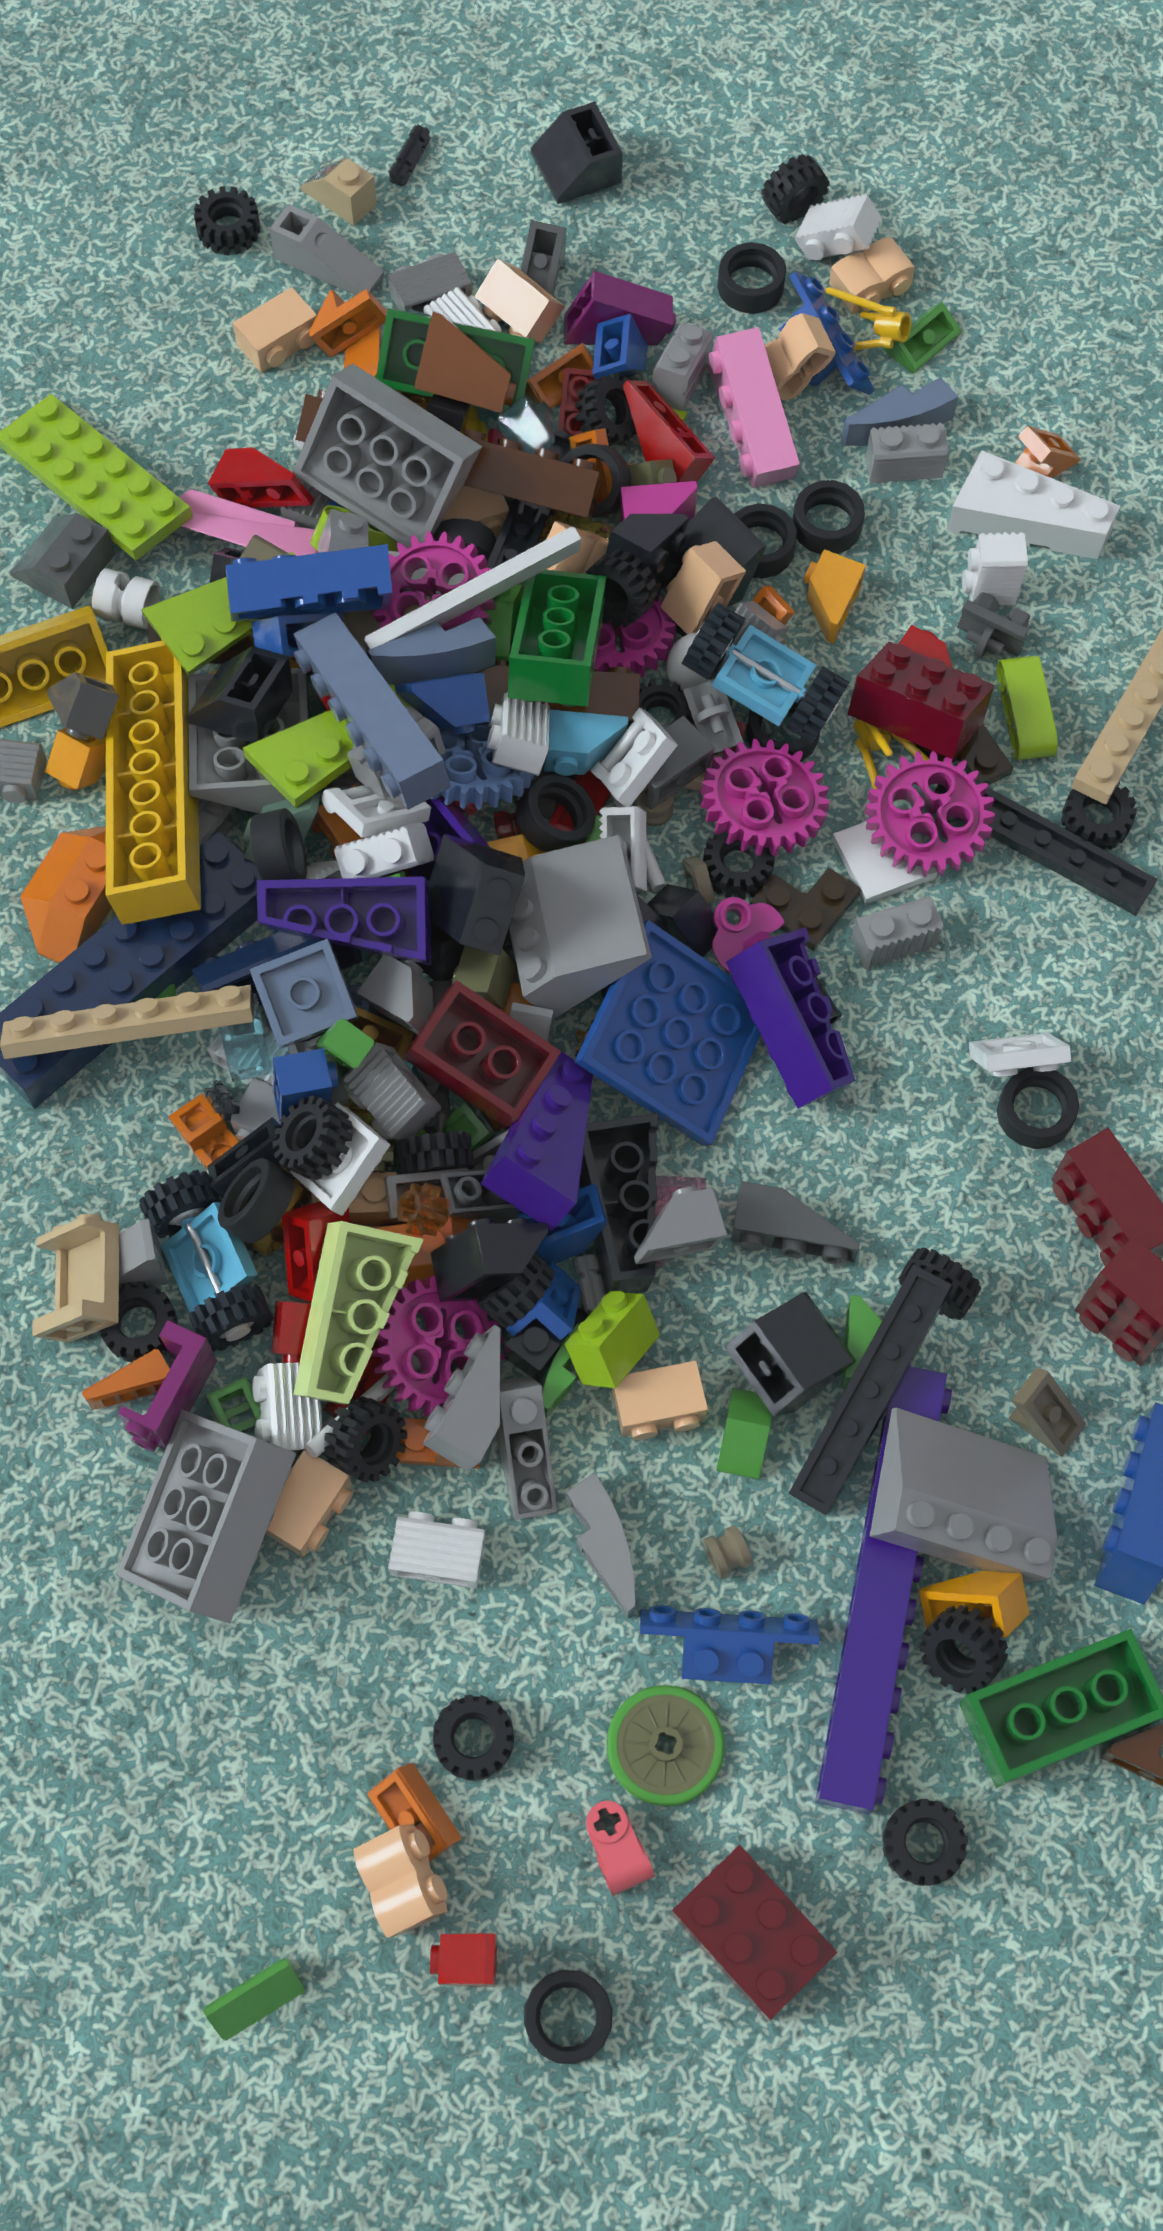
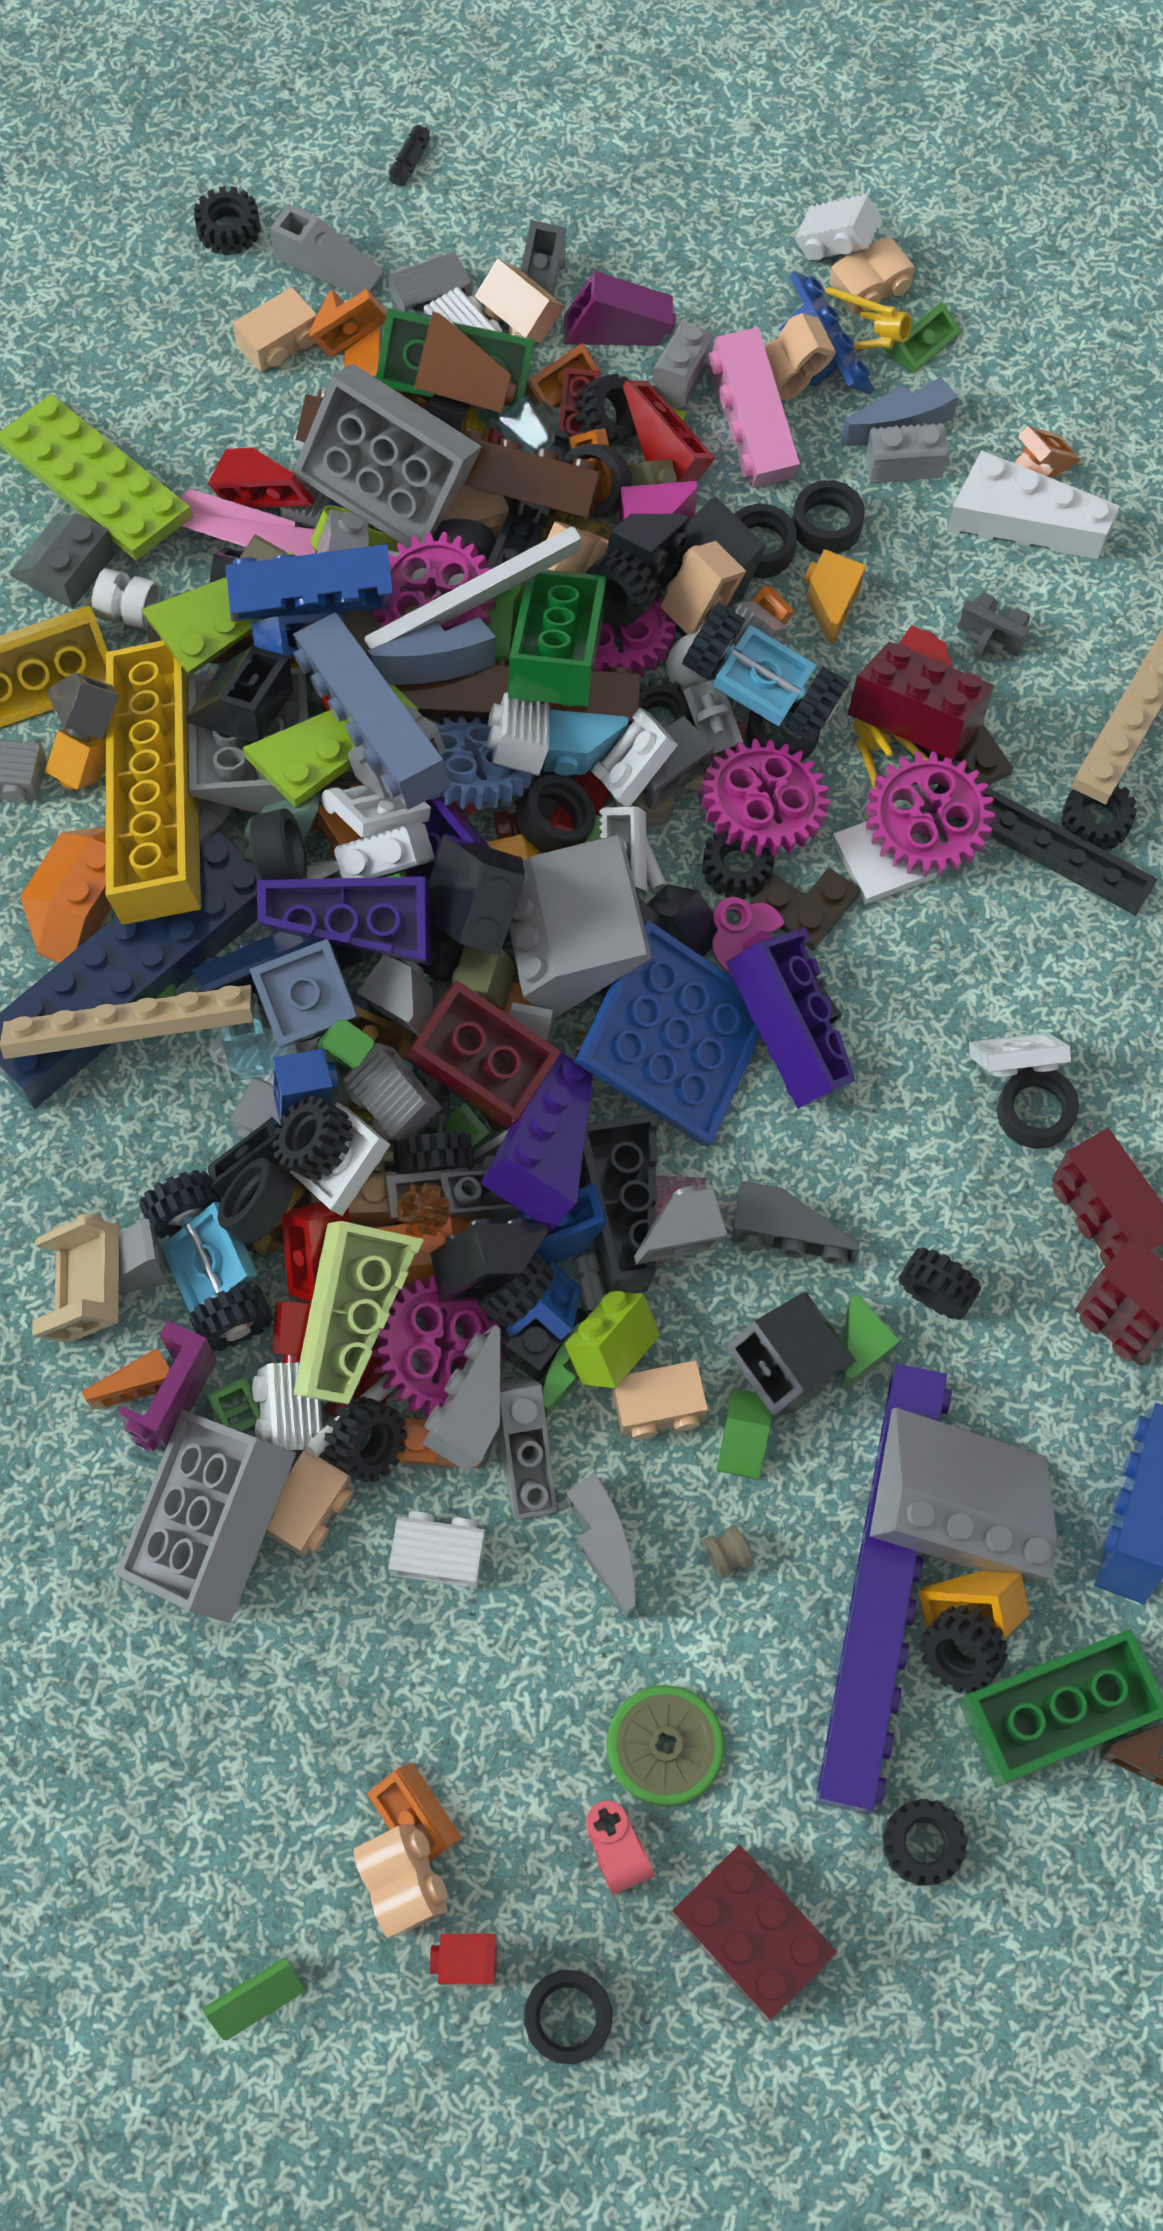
black tyre [99,1281,178,1363] -> none
orange slope [168,1093,239,1171] -> none
black axle [204,1080,240,1122] -> none
tan slope [301,158,377,226] -> none
blue slope [395,673,491,734] -> none
black tyre [433,1695,514,1781] -> none
black slope [530,101,623,204] -> none
blue slope [592,313,648,379] -> none
blue bracket [640,1605,820,1684] -> none
dark tan tile [682,855,715,903] -> none
black tyre [717,242,787,314] -> none
black tyre [761,154,830,224] -> none
black plate [788,1264,954,1516] -> none
light grey brick [850,896,944,970] -> none
white brick [962,532,1028,605] -> none
lime beam [996,656,1058,761] -> none
dark tan slope [1009,1367,1086,1457] -> none

